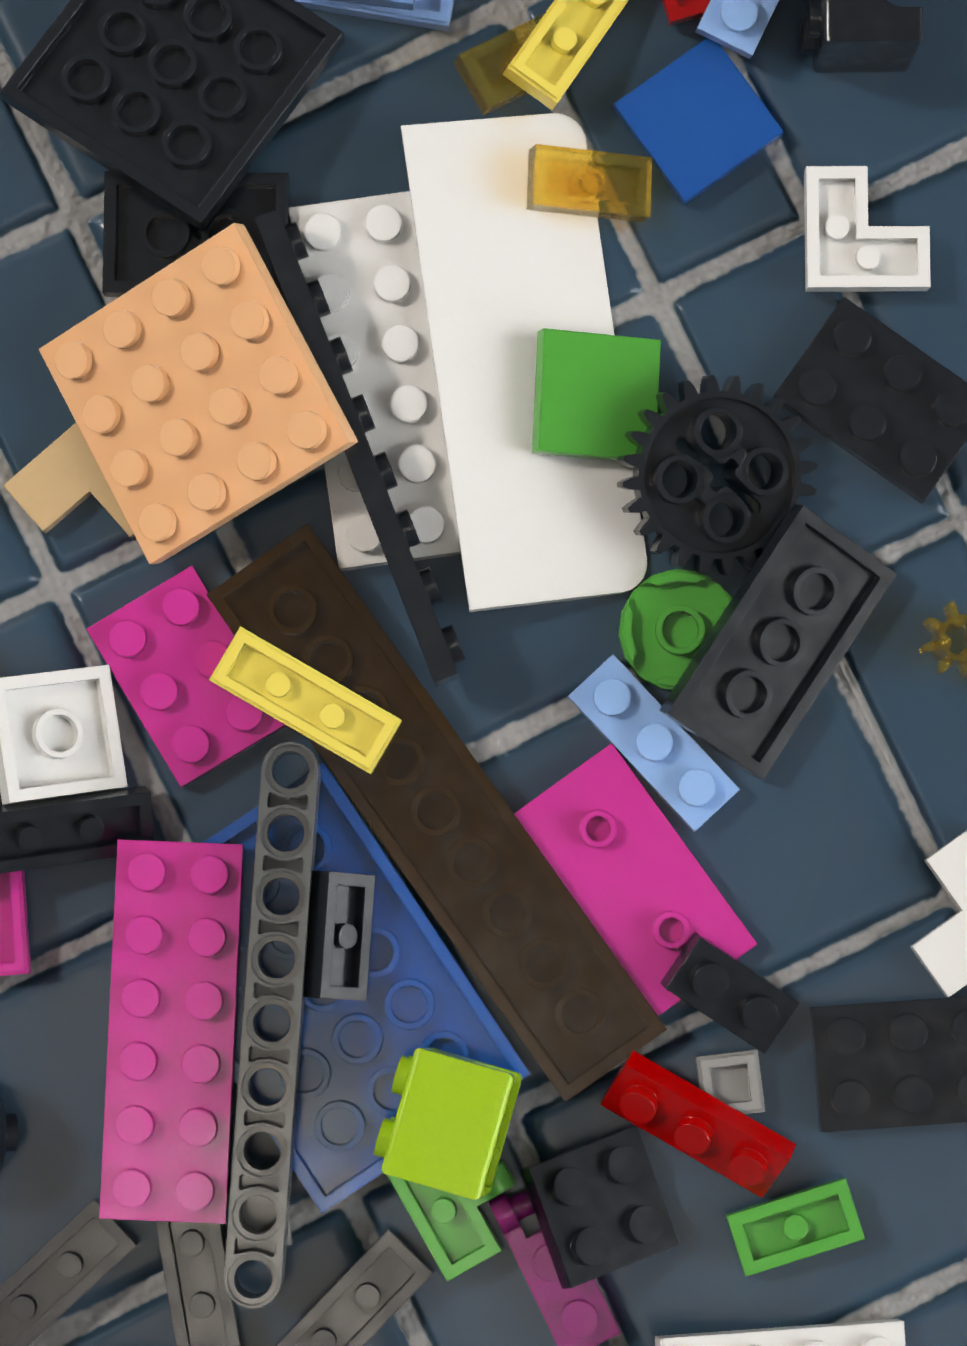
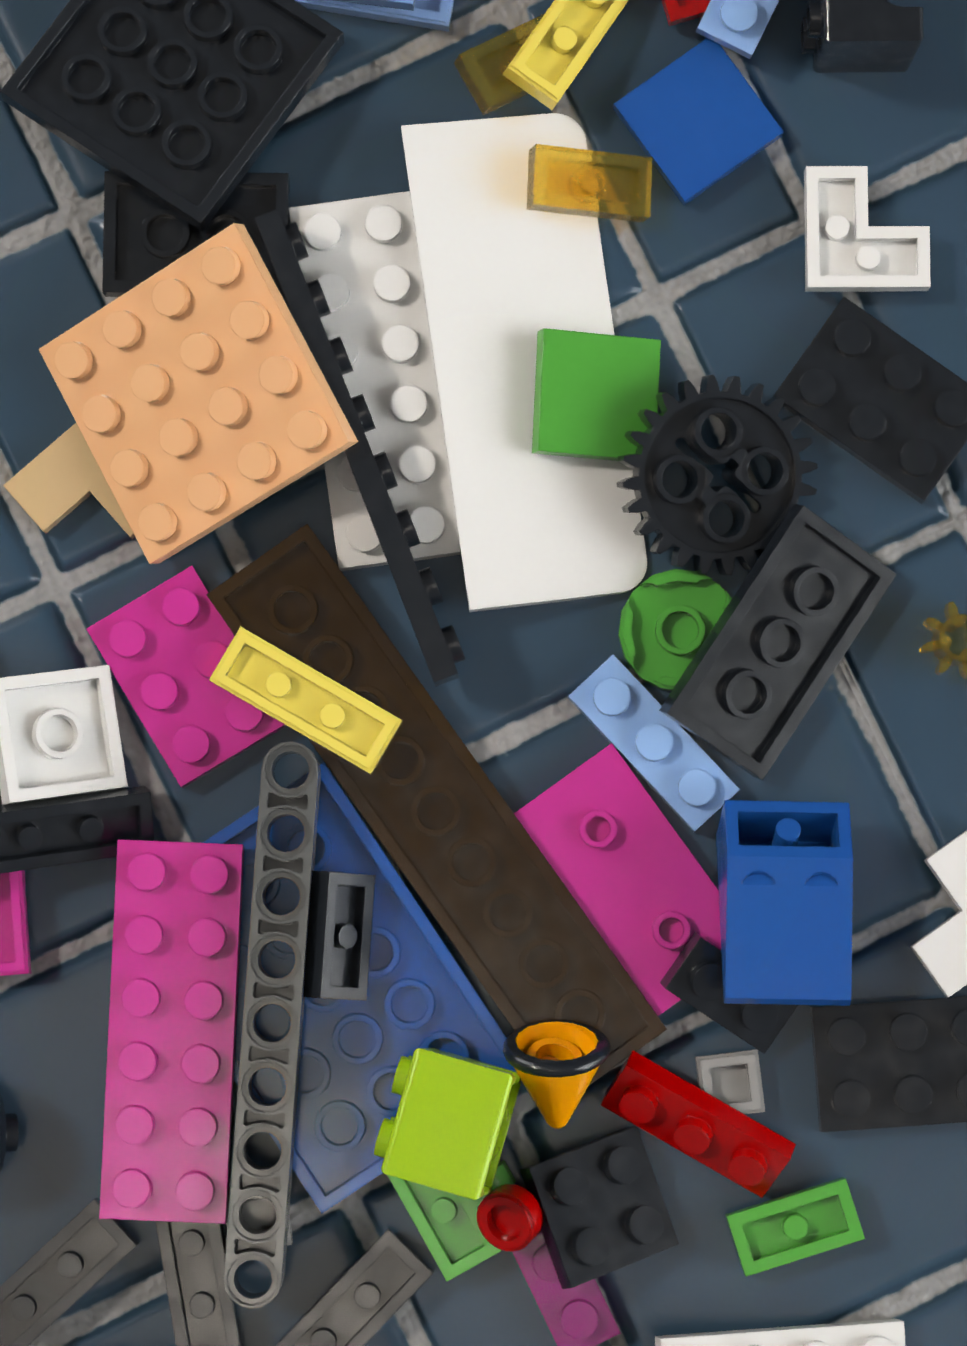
none -> red tile [477,1184,543,1252]
none -> light orange hat [503,1020,610,1129]
none -> blue slope [716,800,853,1006]

